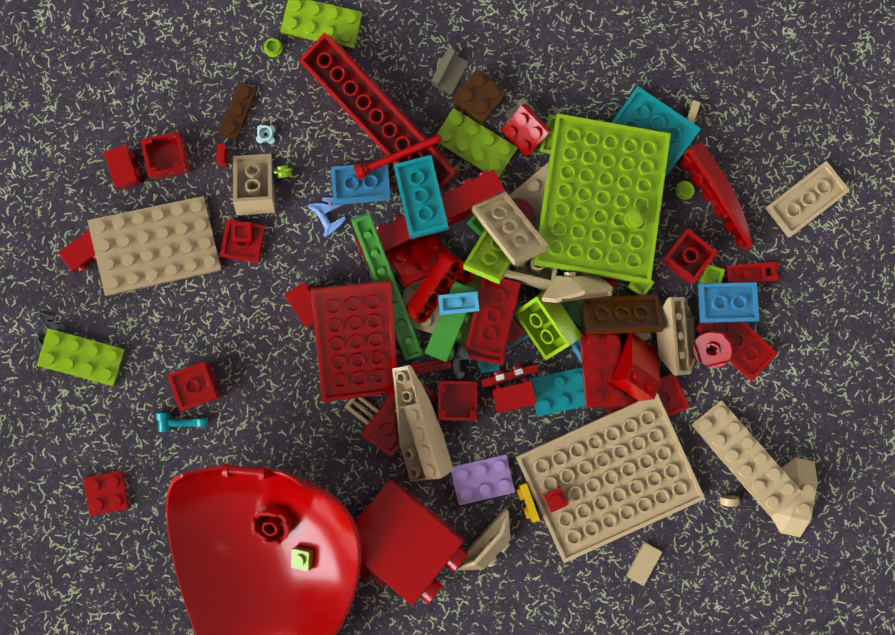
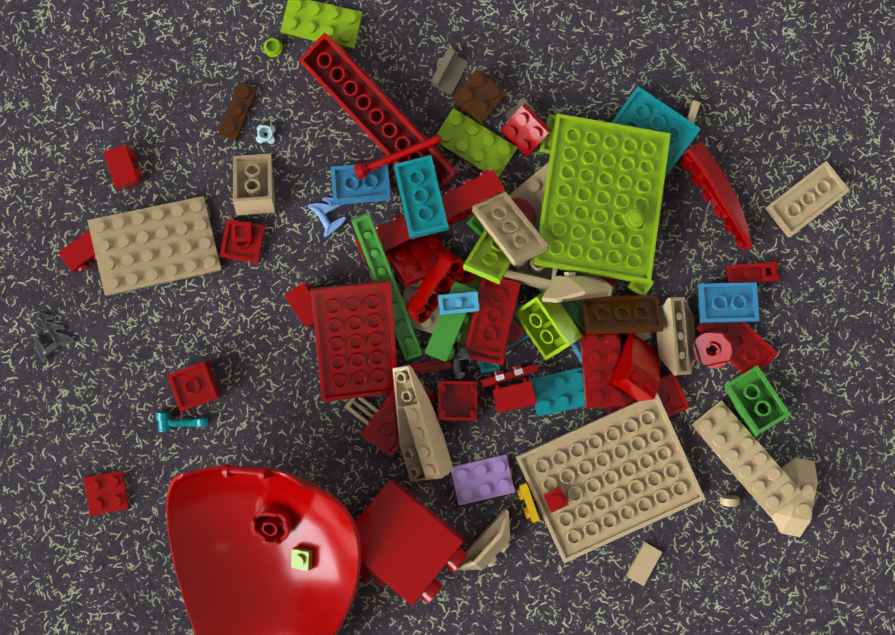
lime plate [37,328,125,386] -> none
red container [141,131,191,180] -> none
red tile [216,144,229,167] -> none
lime plate [274,165,293,179] -> none
red brick [659,228,718,284] -> none
lime plate [675,181,695,200] -> none
lime plate [699,265,725,284] -> none
none -> bright green slope [724,365,791,437]

